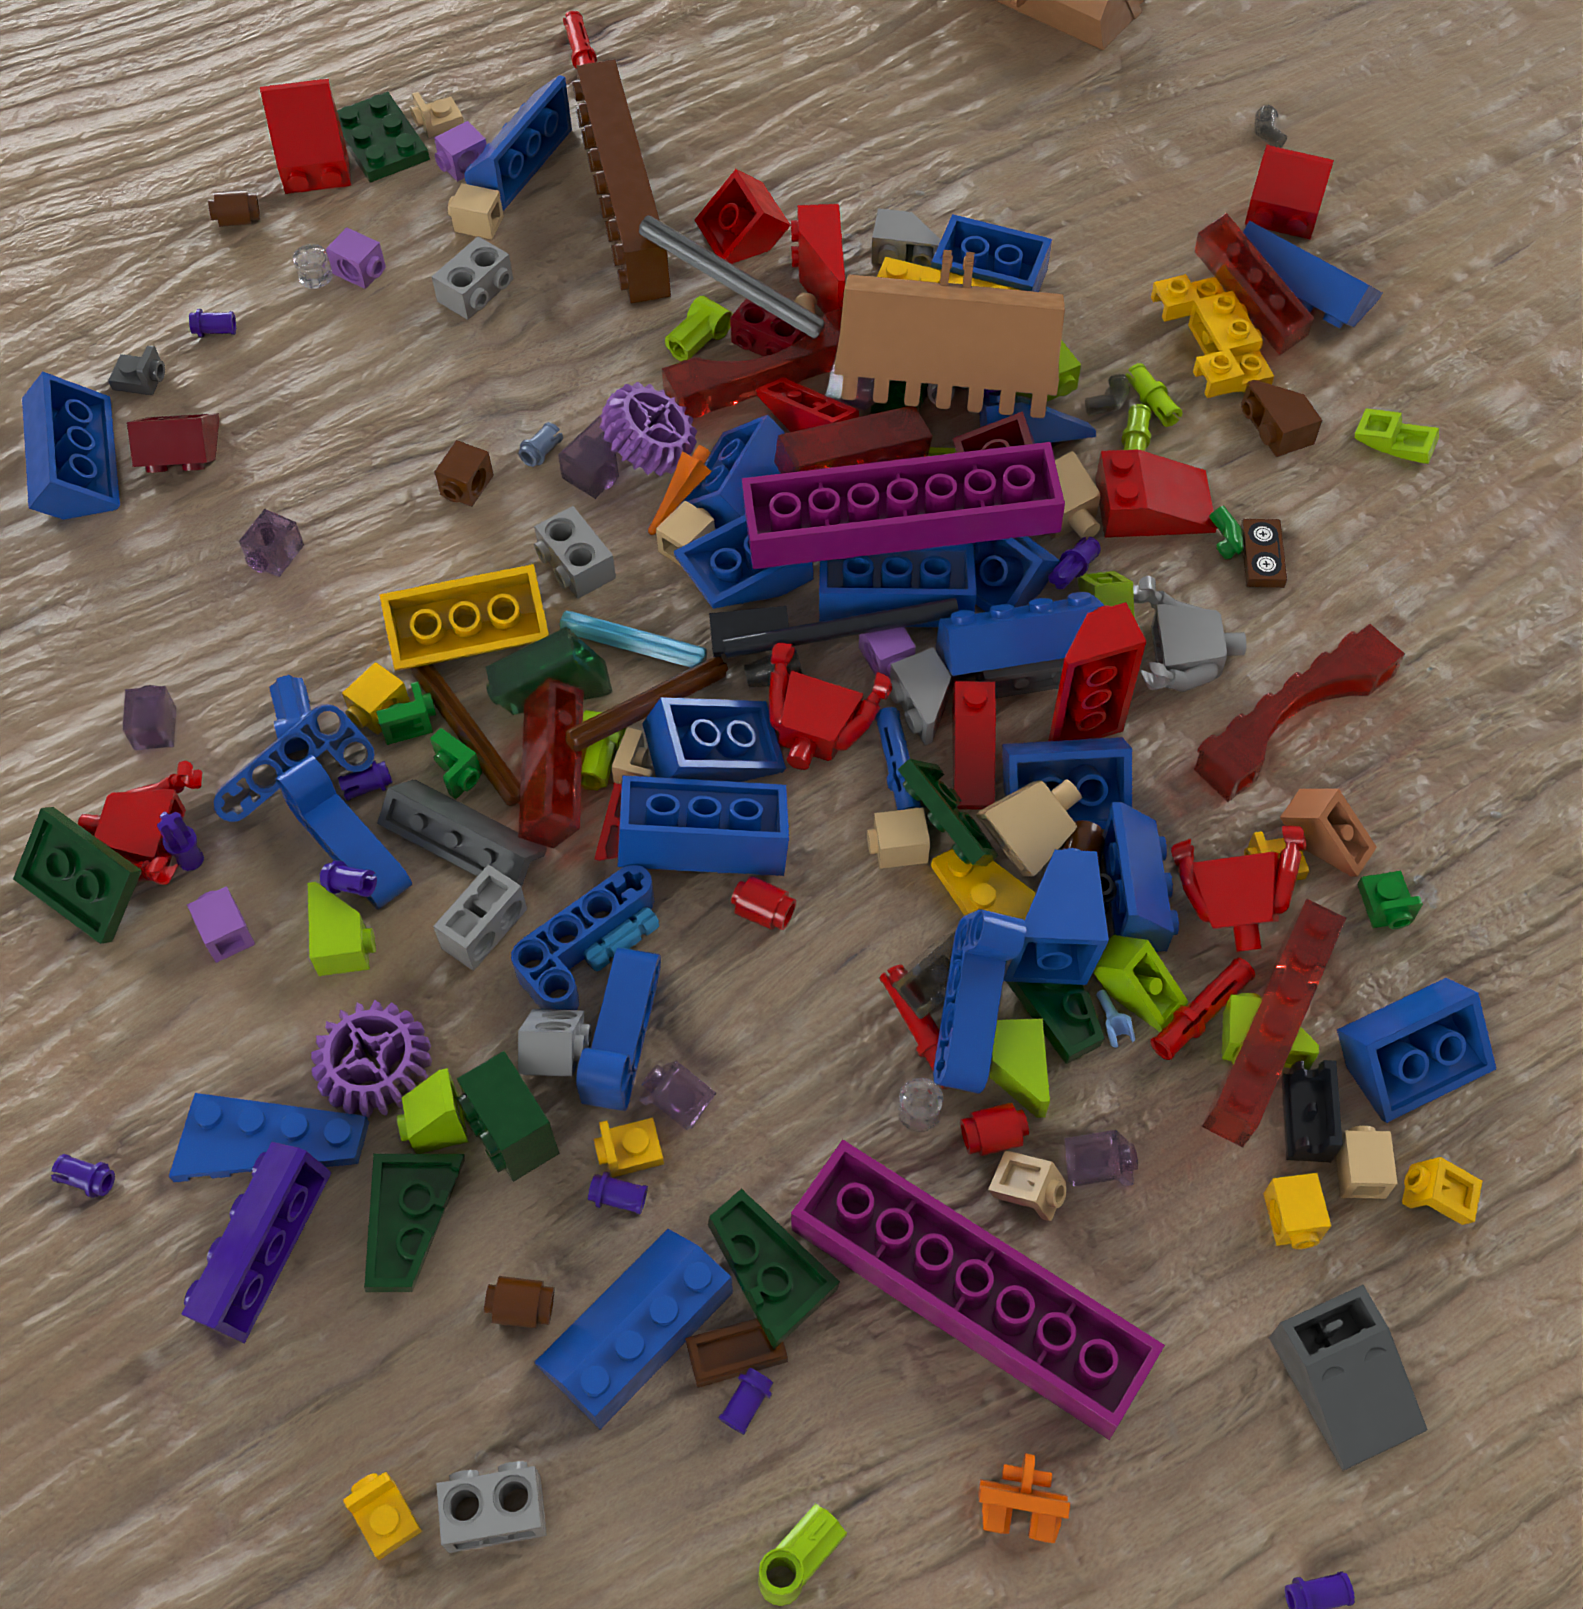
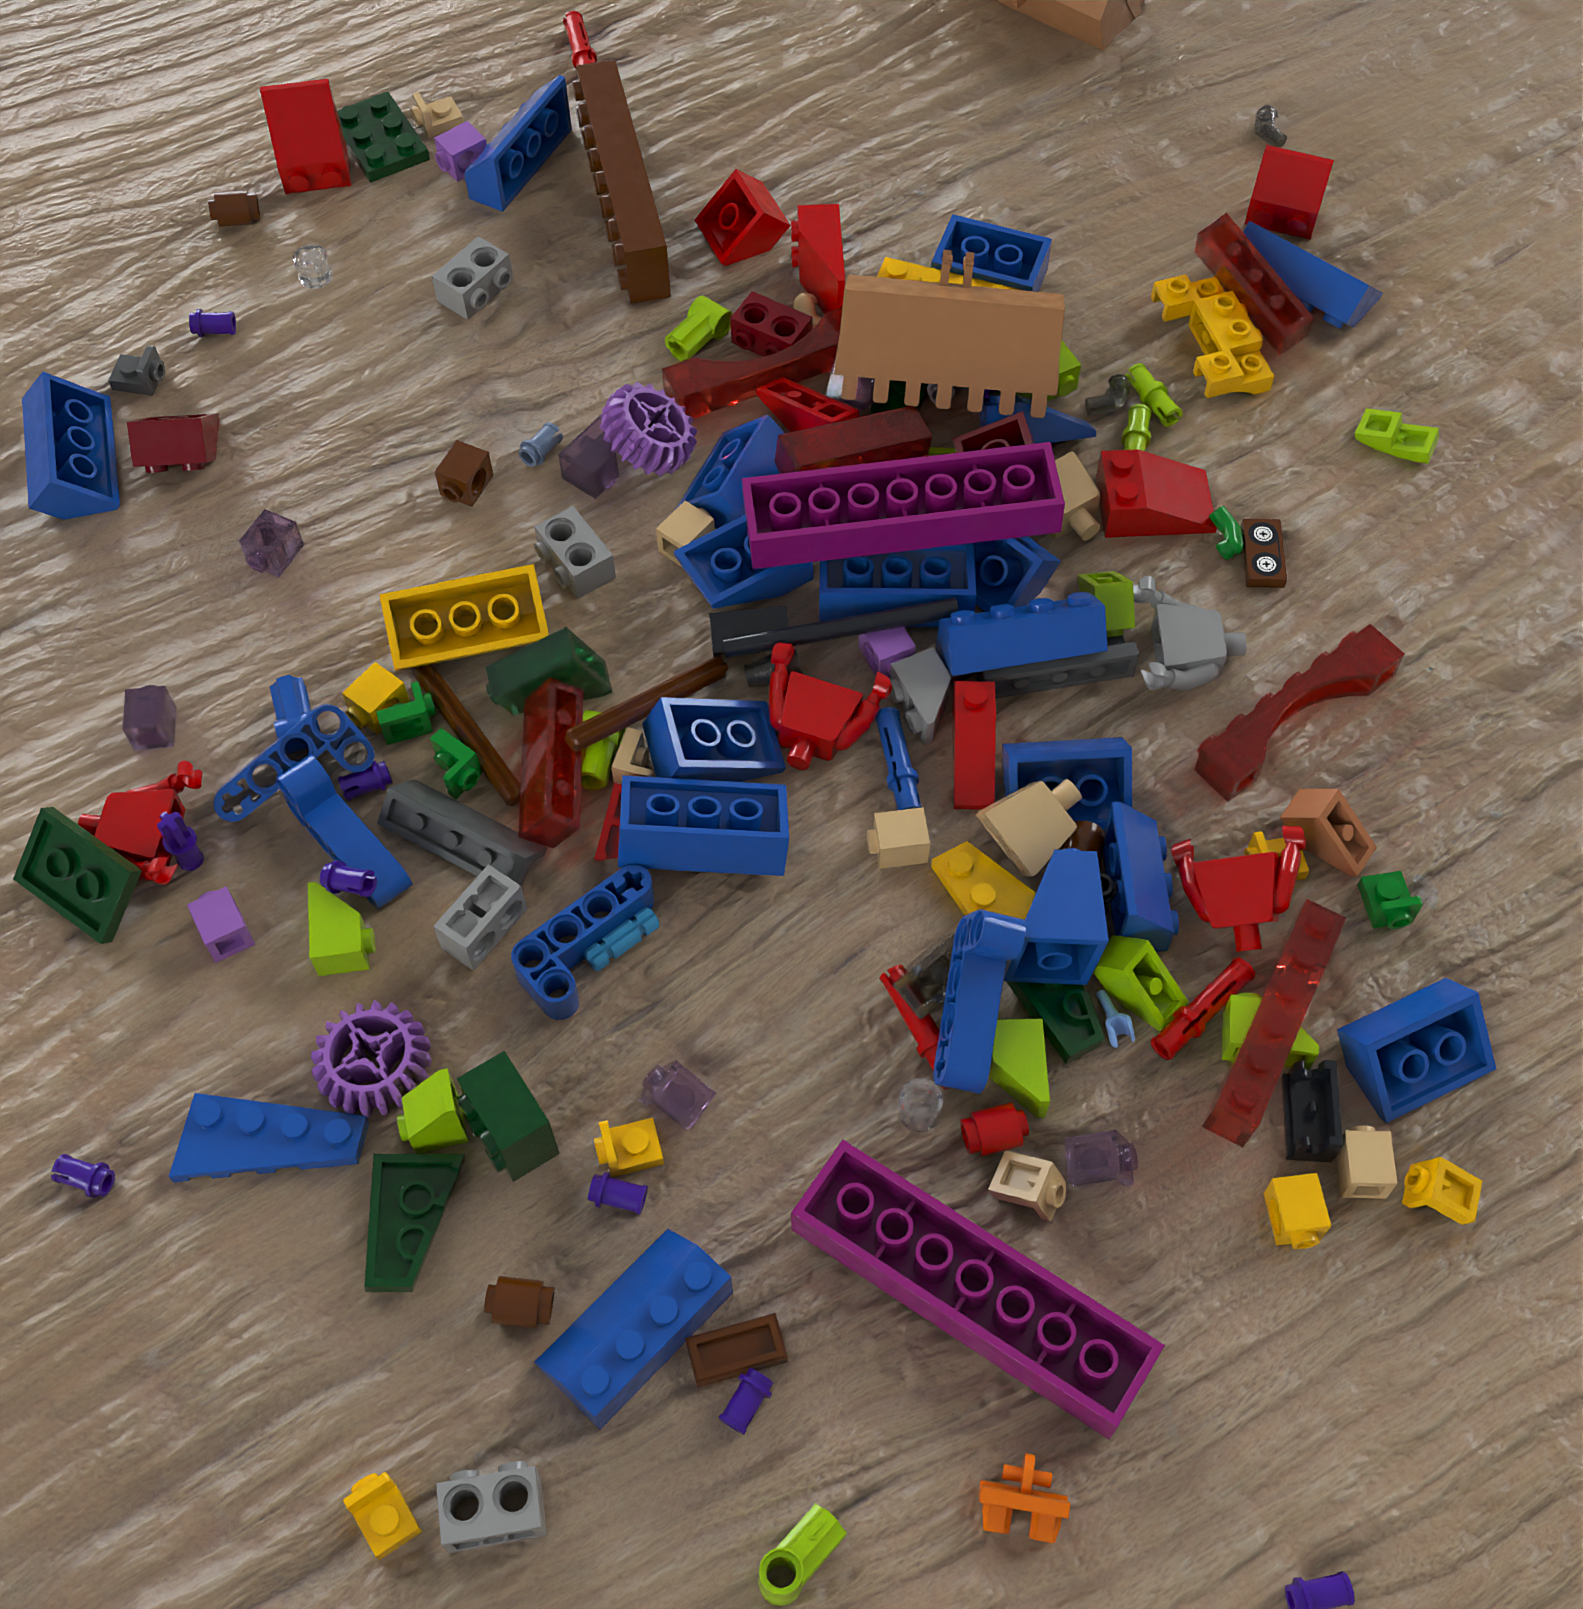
dark purple slope [181,1142,332,1344] -> none
medium lavender brick [326,227,386,289] -> none
tan brick [448,183,504,240] -> none
light grey brick [518,1009,592,1076] -> none
medium azure axle [559,611,707,668] -> none
blue beam [576,947,661,1111] -> none
dark grey axle [639,215,825,338] -> none
orange piece [648,445,712,535] -> none
dark green wing [708,1188,840,1349] -> none
red brick [731,876,797,930] -> none
light grey slope [871,208,941,270] -> none
dark green wing [897,759,998,866] -> none
red slope [1048,602,1147,741] -> none
dark purple axle [1049,536,1101,589] -> none
reddish brown slope [1241,380,1323,457] -> none
dark grey slope [1269,1285,1428,1471] -> none

